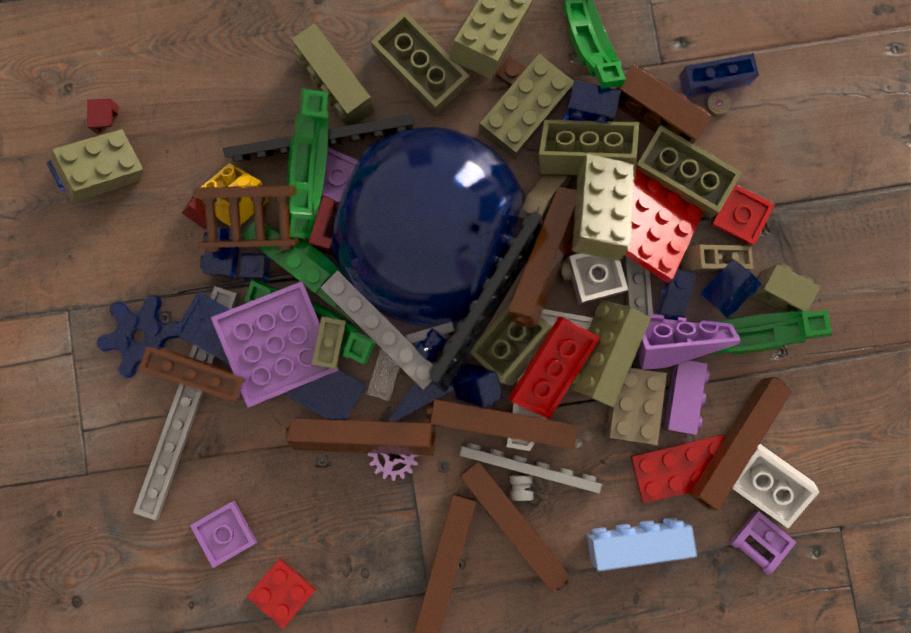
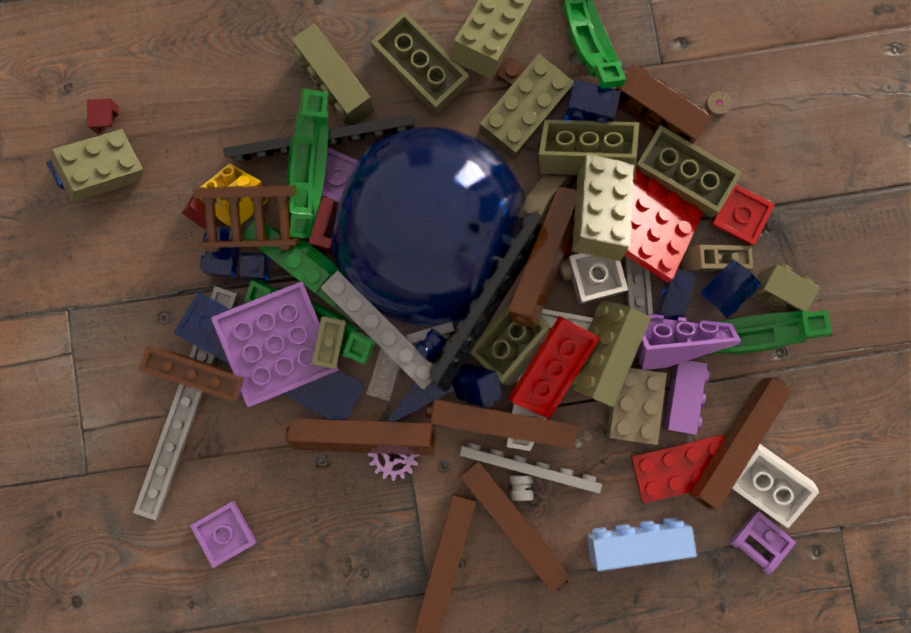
clear blue plate [97,295,184,378] -> none
red plate [247,558,316,629] -> none
clear blue brick [679,53,759,97] -> none

